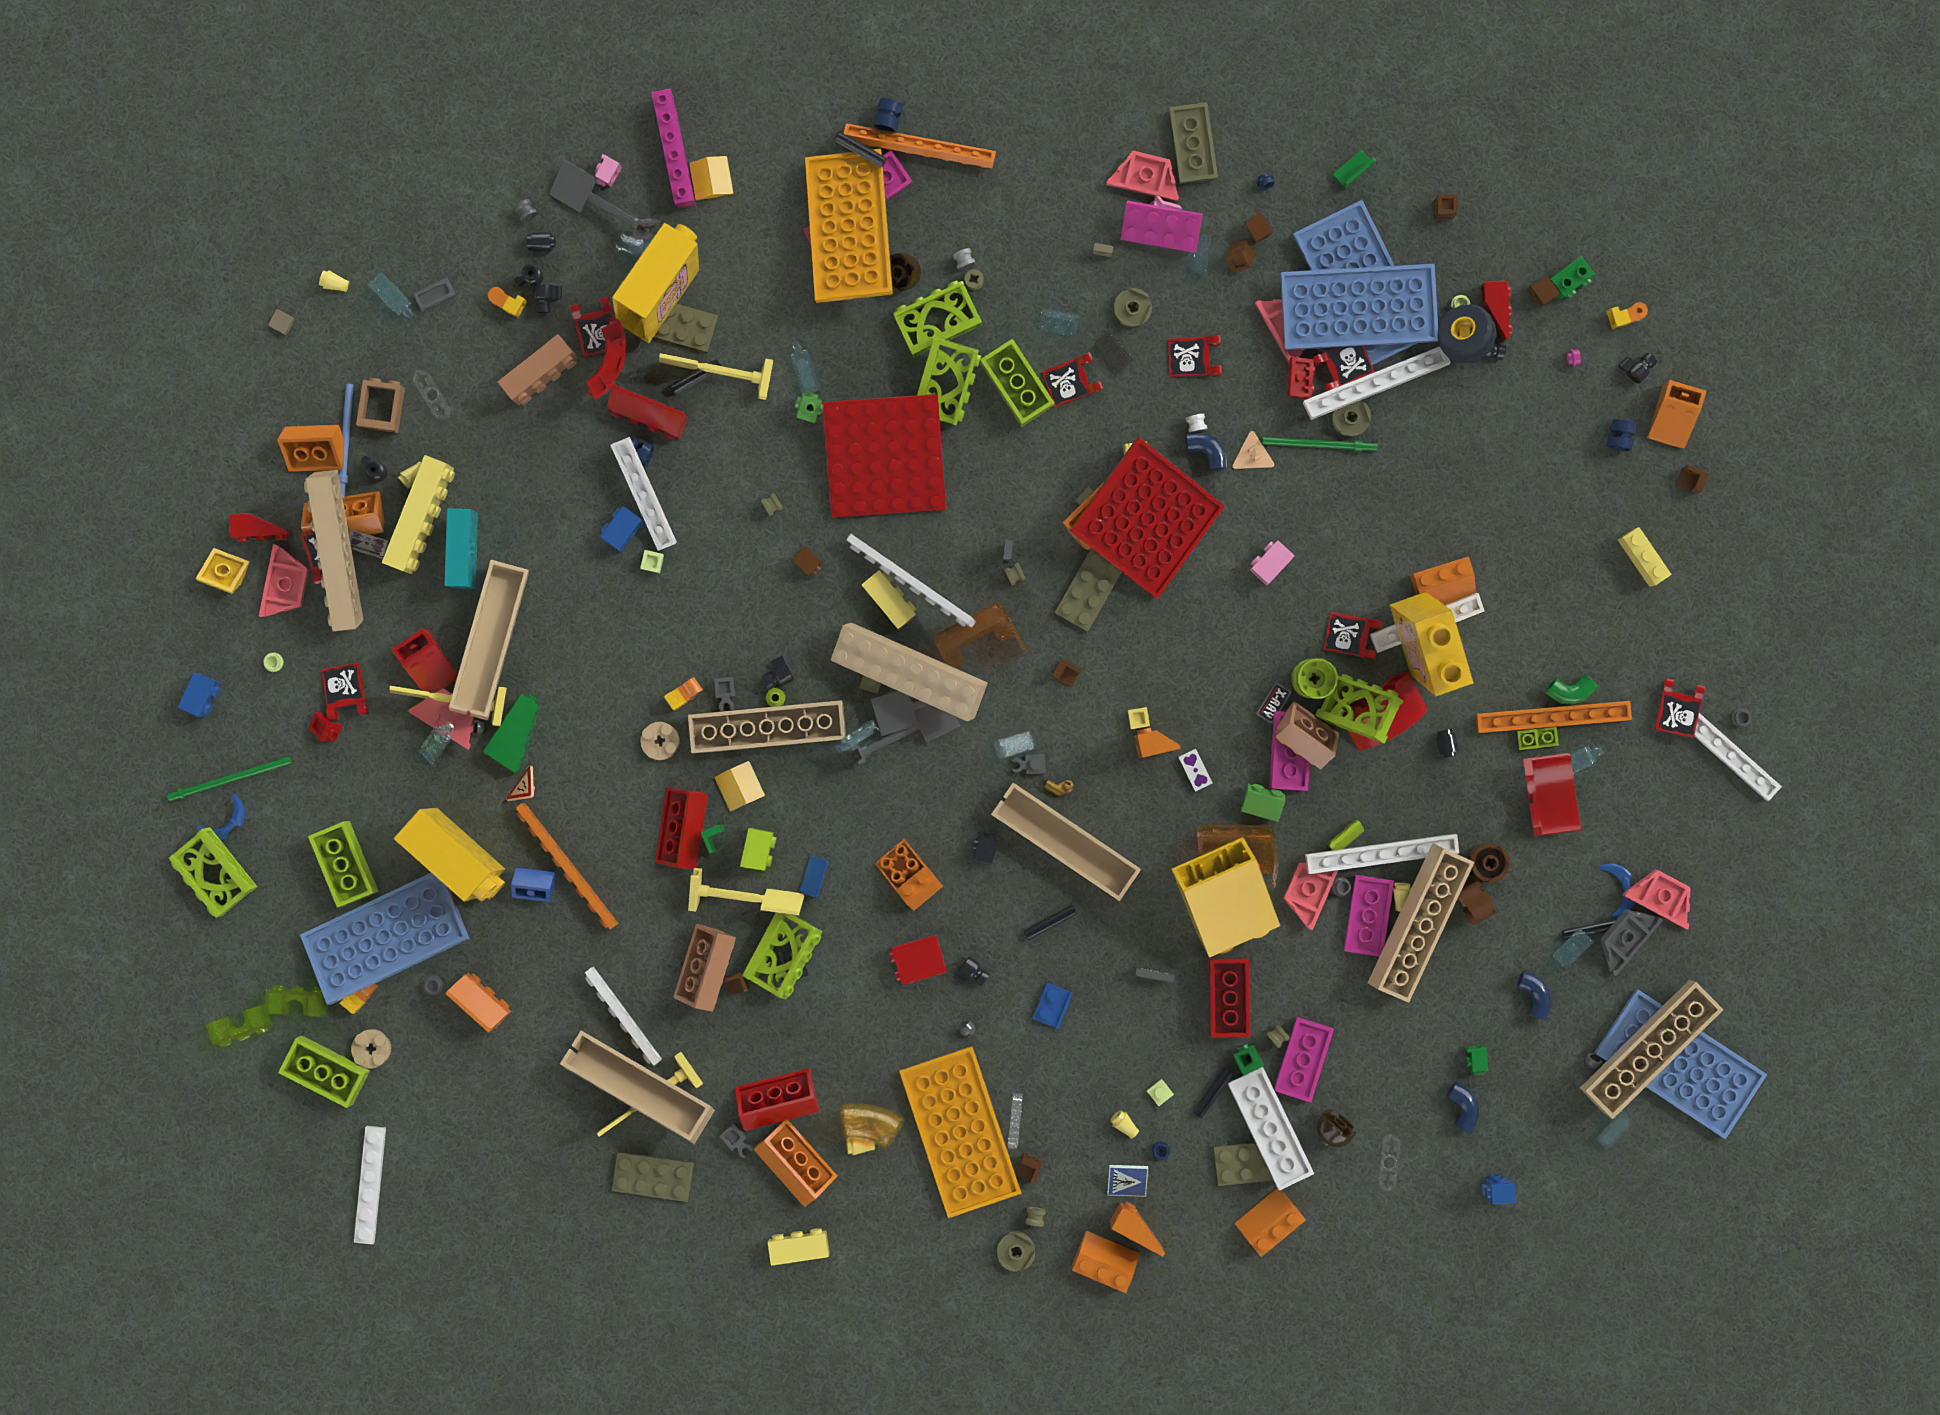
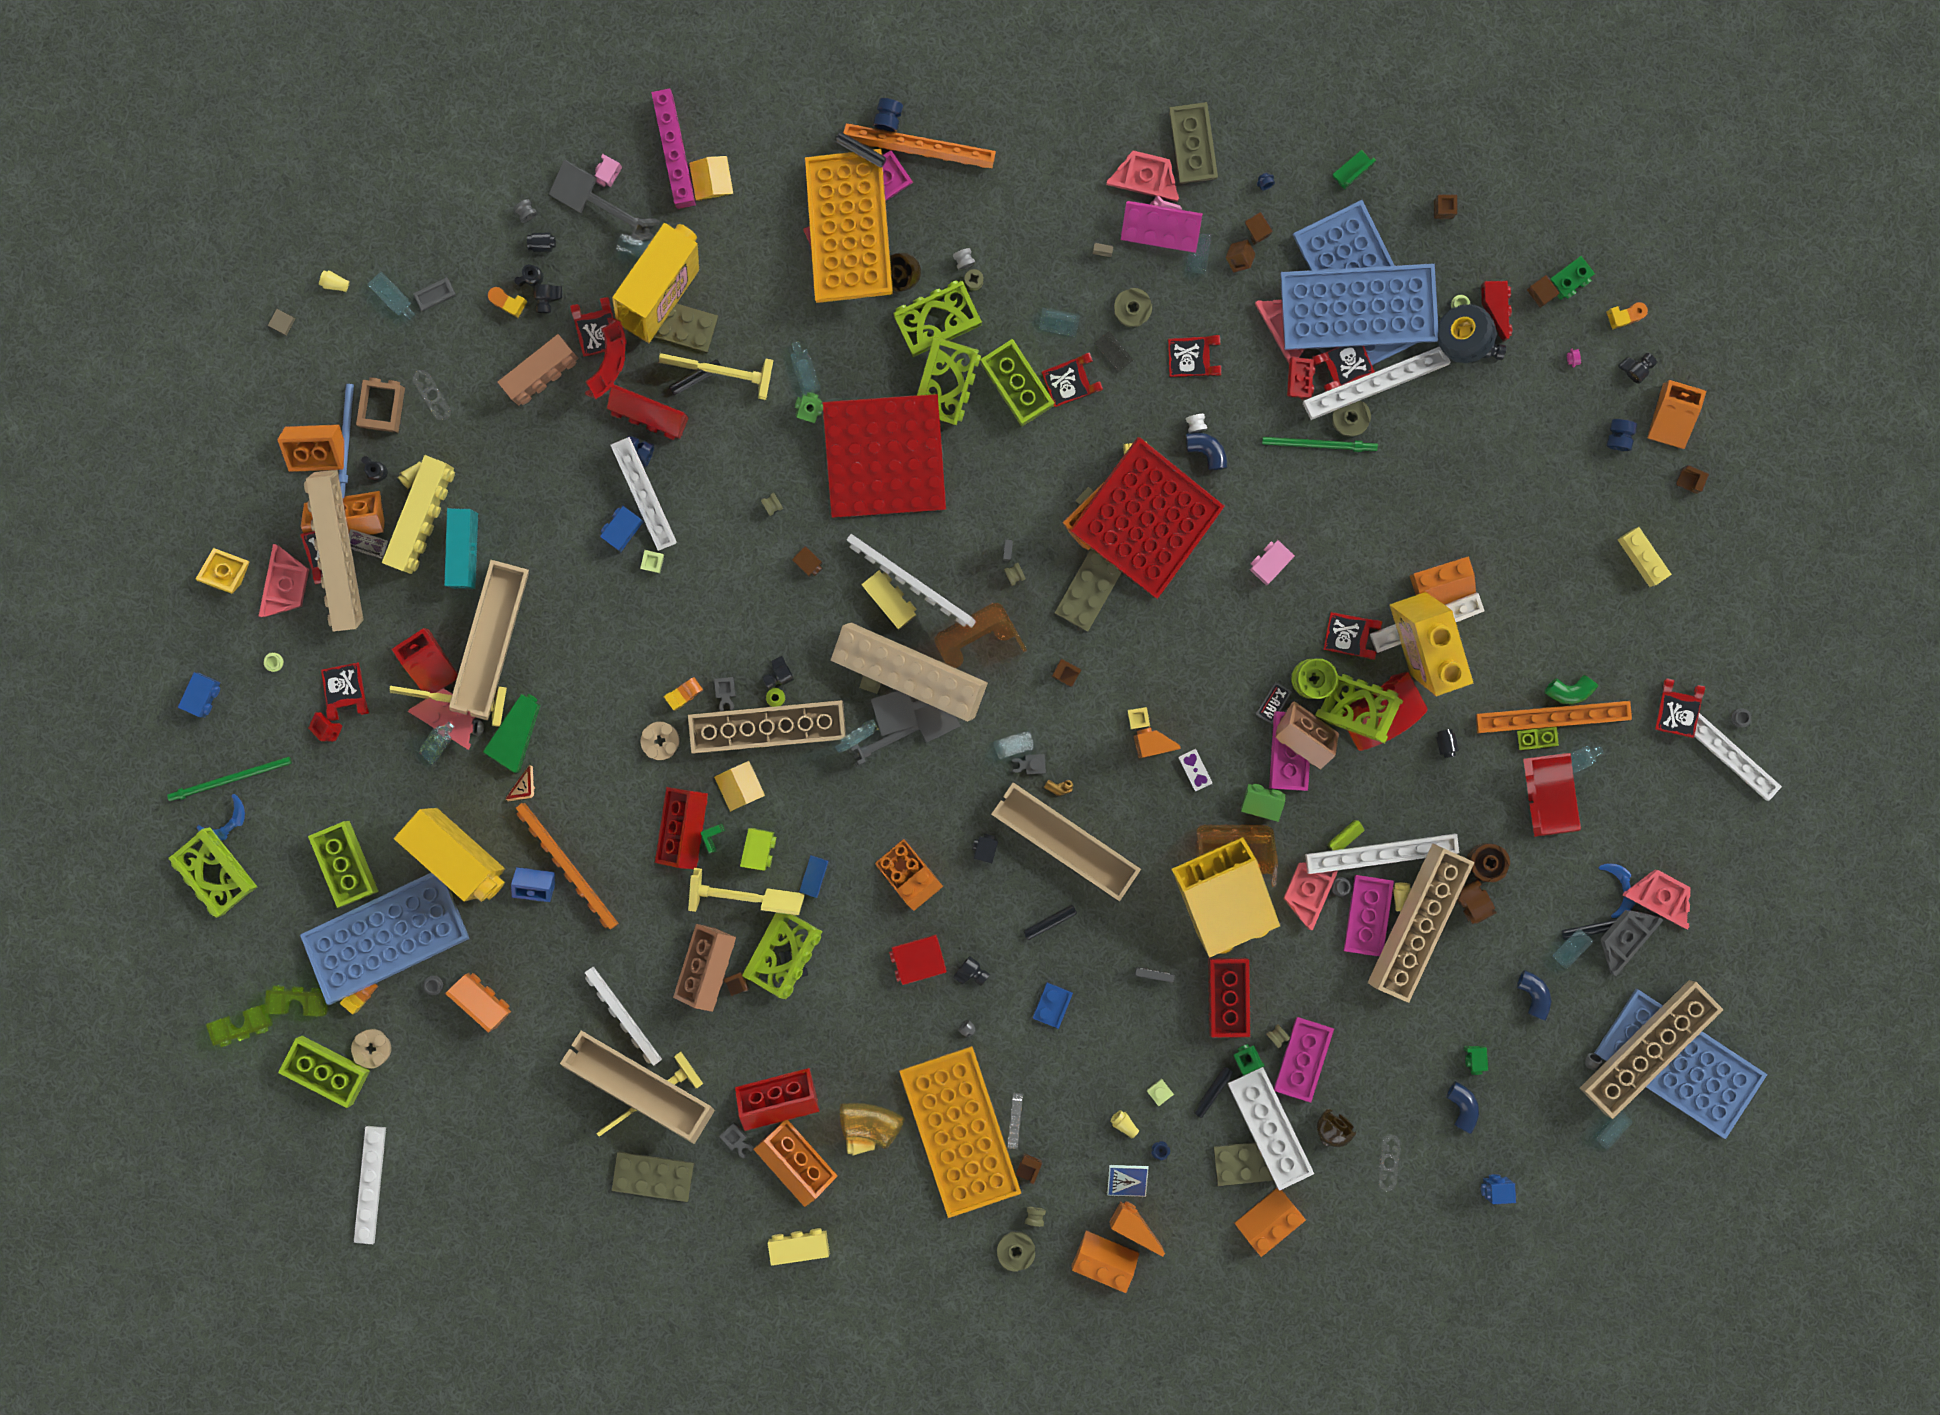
red slope [229,513,293,542] -> none
light nougat piece [1232,431,1274,469] -> none

